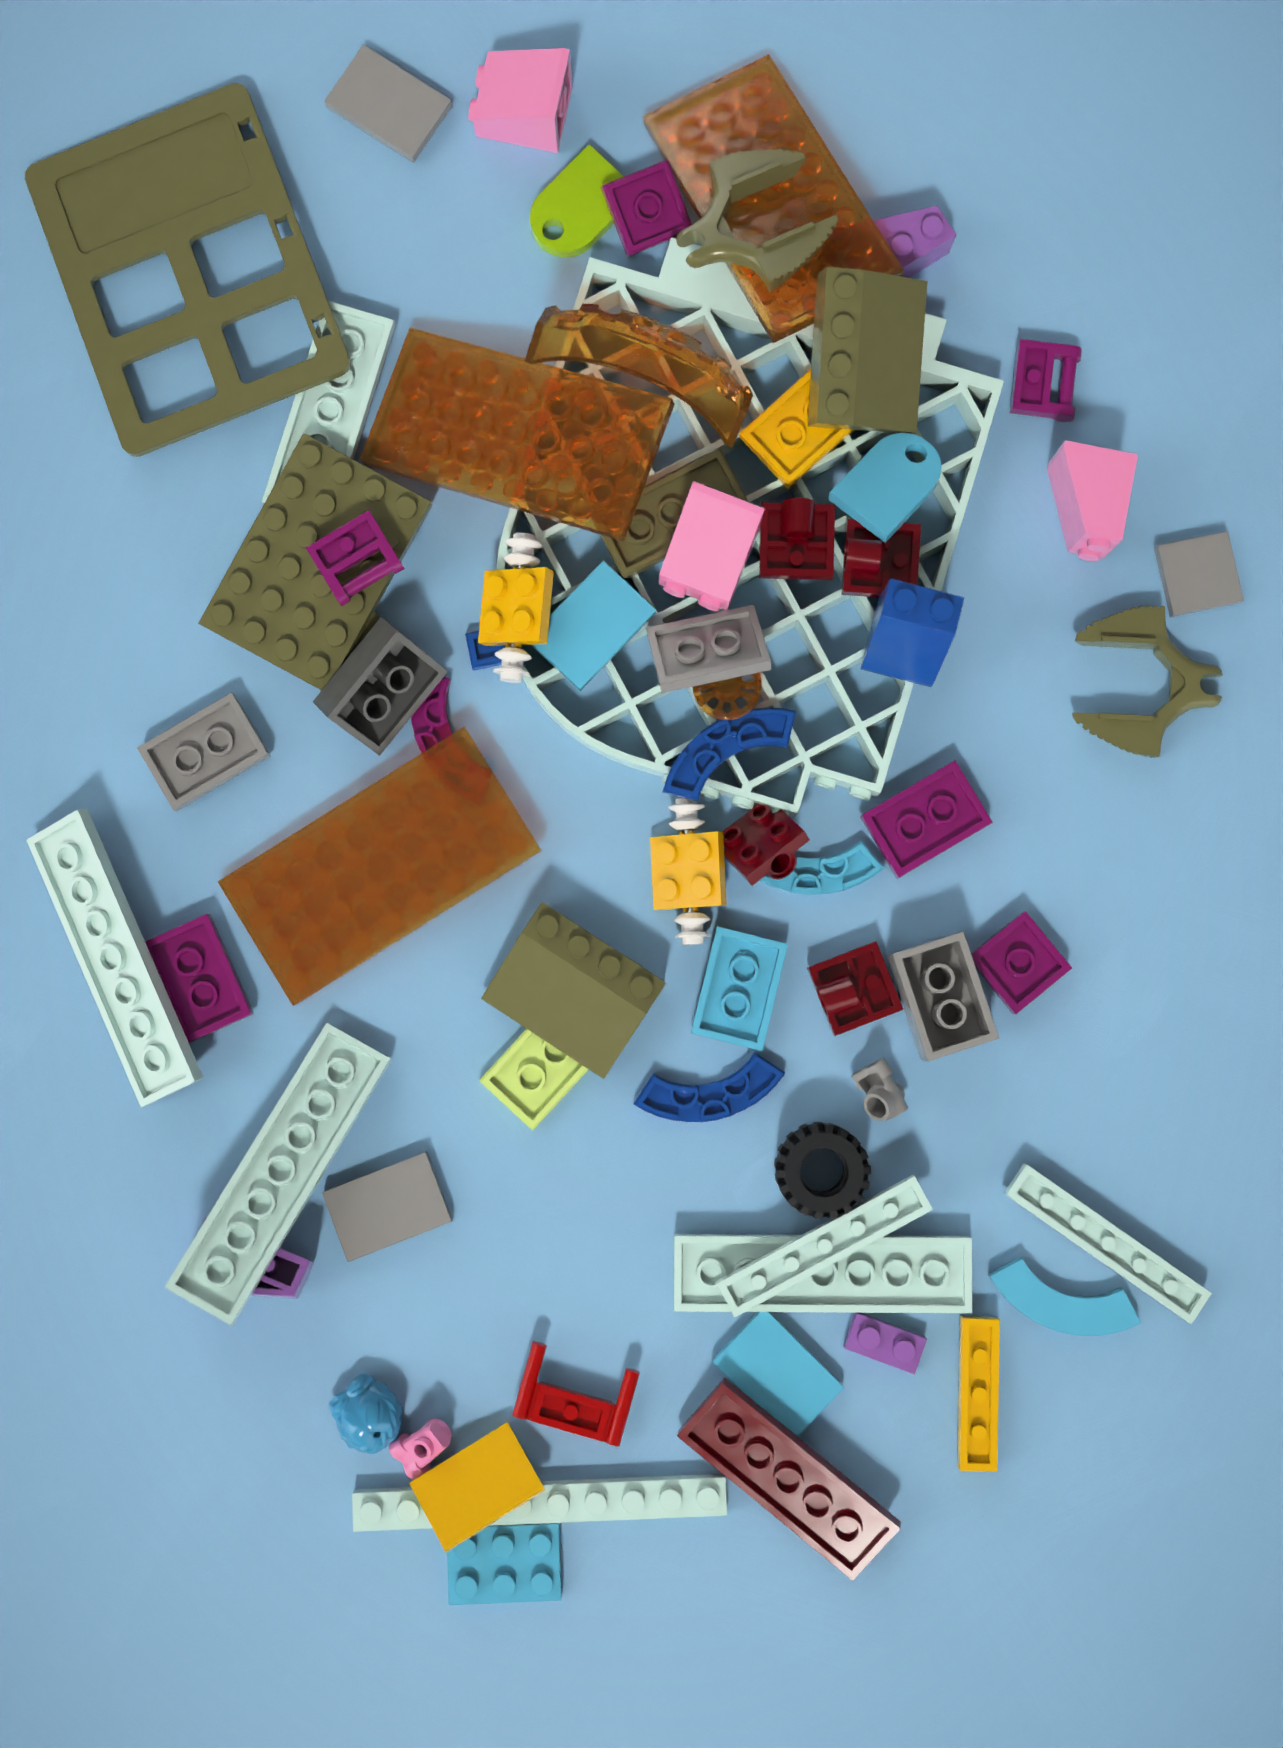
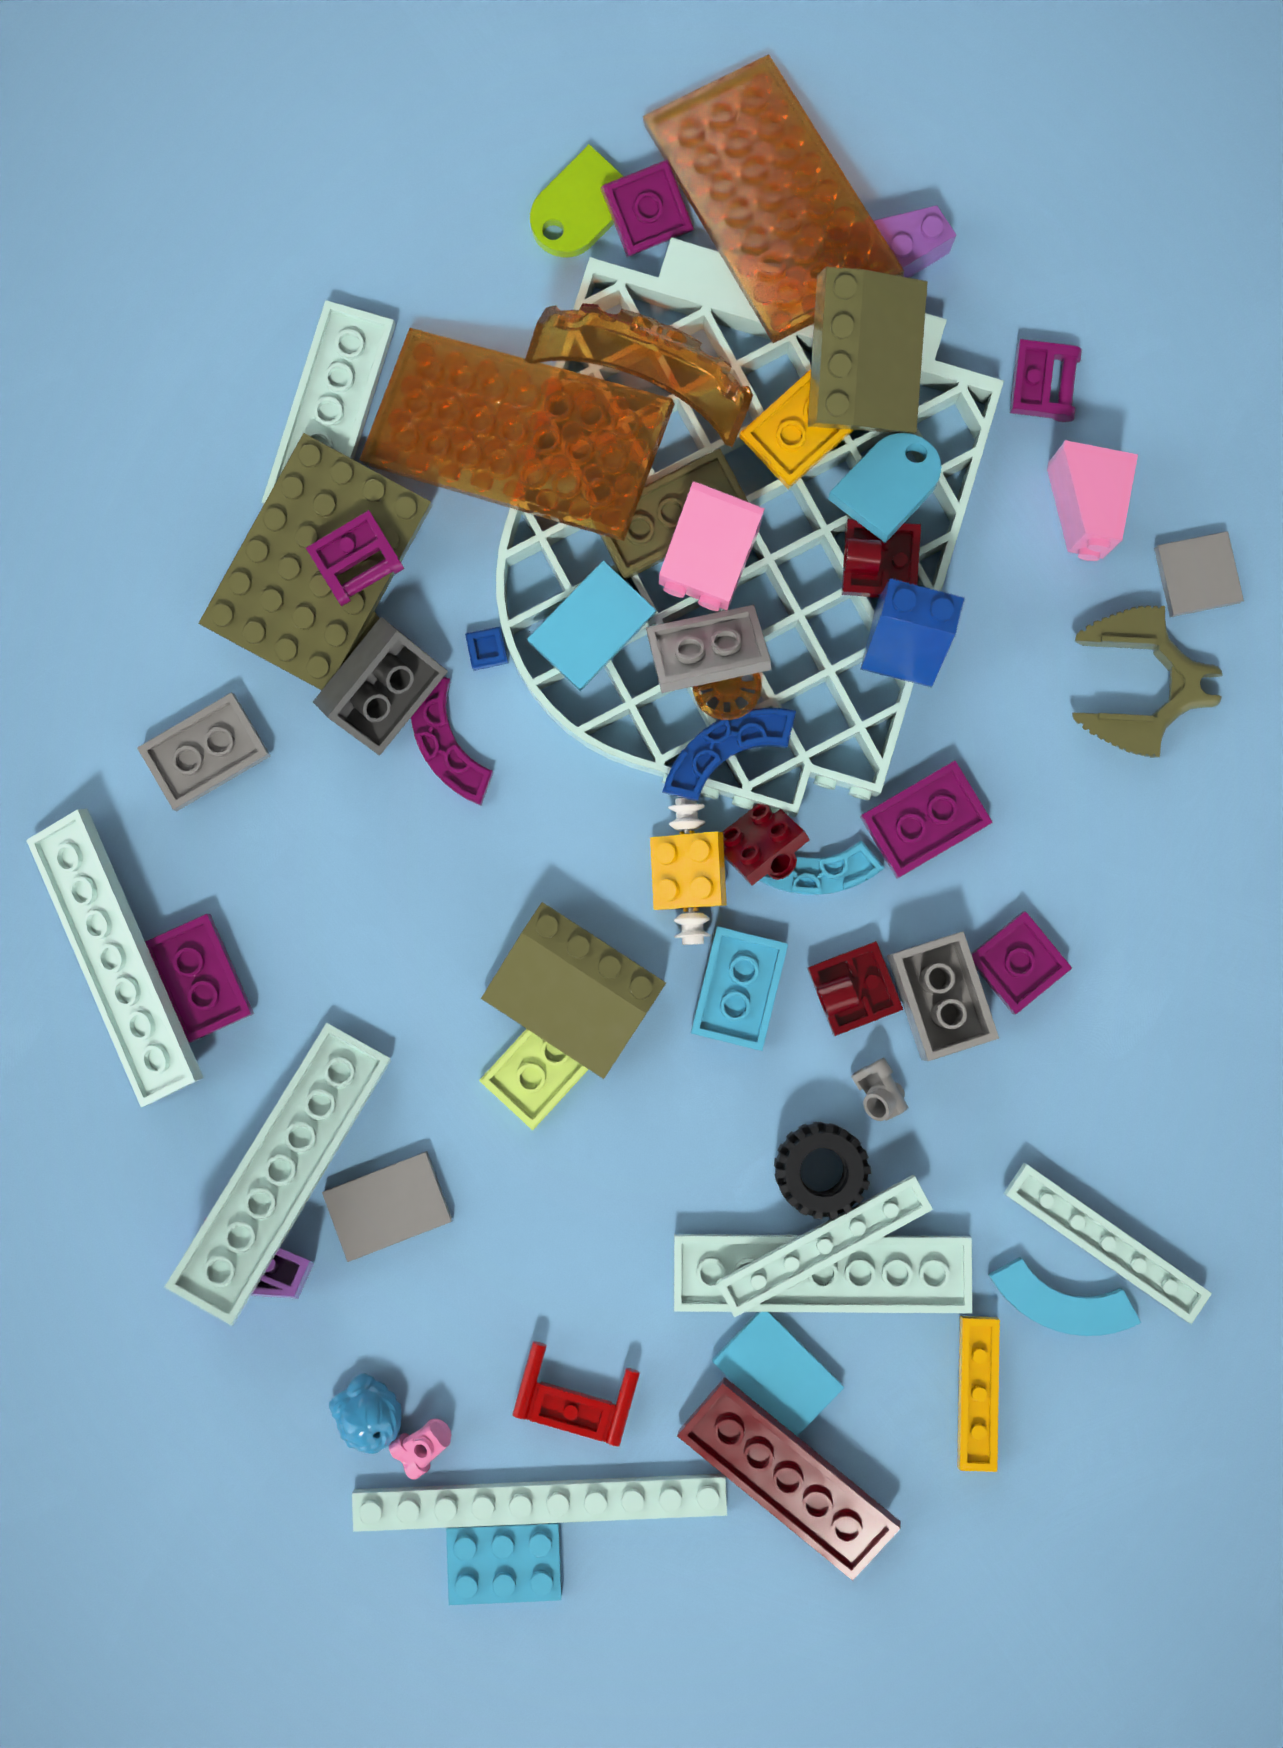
olive door [25,83,351,457] -> none
clear orange plate [218,727,542,1006] -> none
light grey tile [324,44,452,163] -> none
yellow tile [409,1422,545,1553] -> none
bright pink slope [468,48,573,153] -> none
yellow plate [478,533,554,683] -> none
blue tile [633,1052,785,1122] -> none
olive piece [676,148,838,293] -> none
dark red plate [759,498,835,580] -> none
medium lavender plate [843,1313,927,1375] -> none

